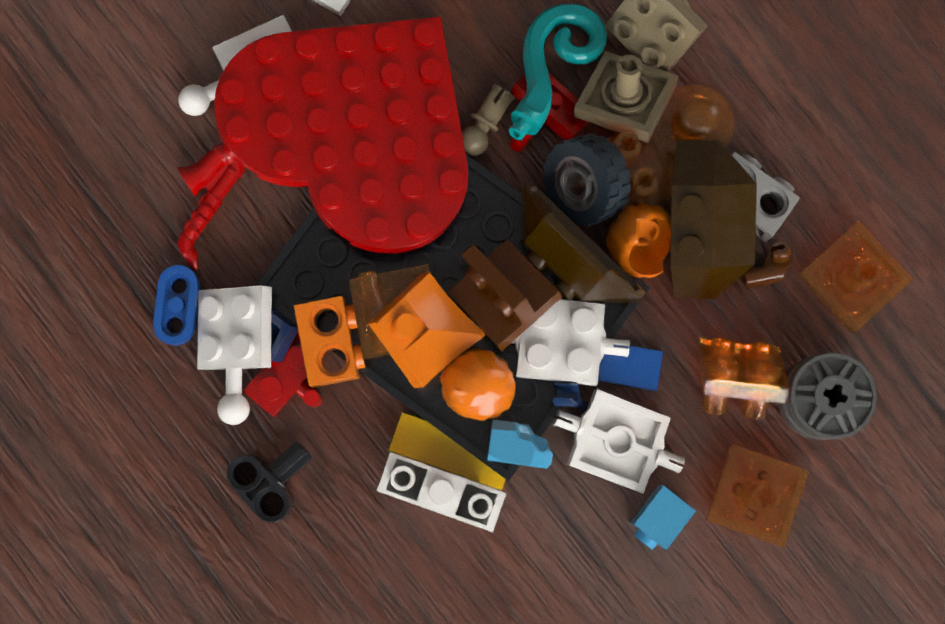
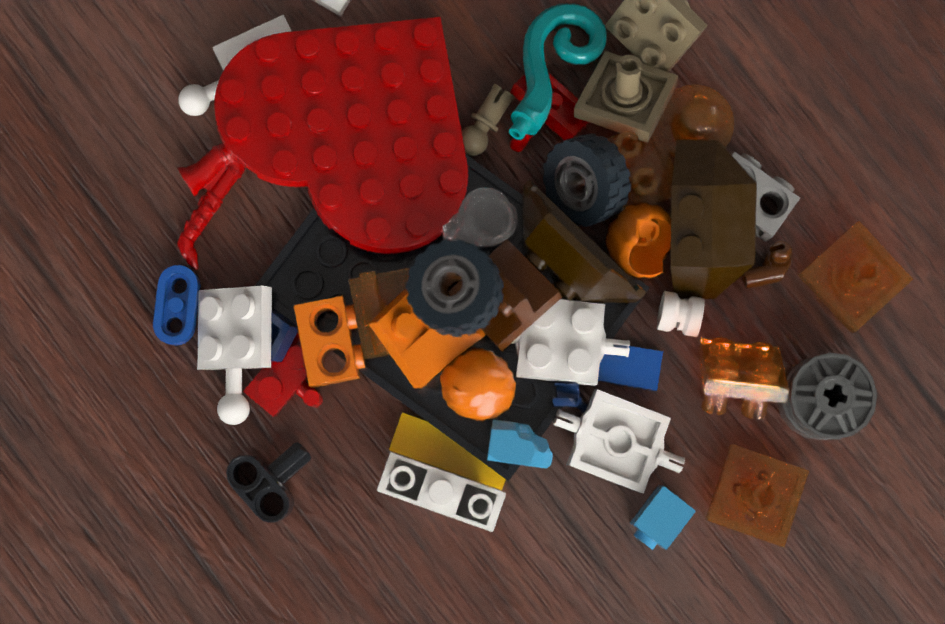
none -> black wheel [406,239,504,337]
none -> clear hair [442,187,518,248]
none -> white wheel [656,291,705,337]

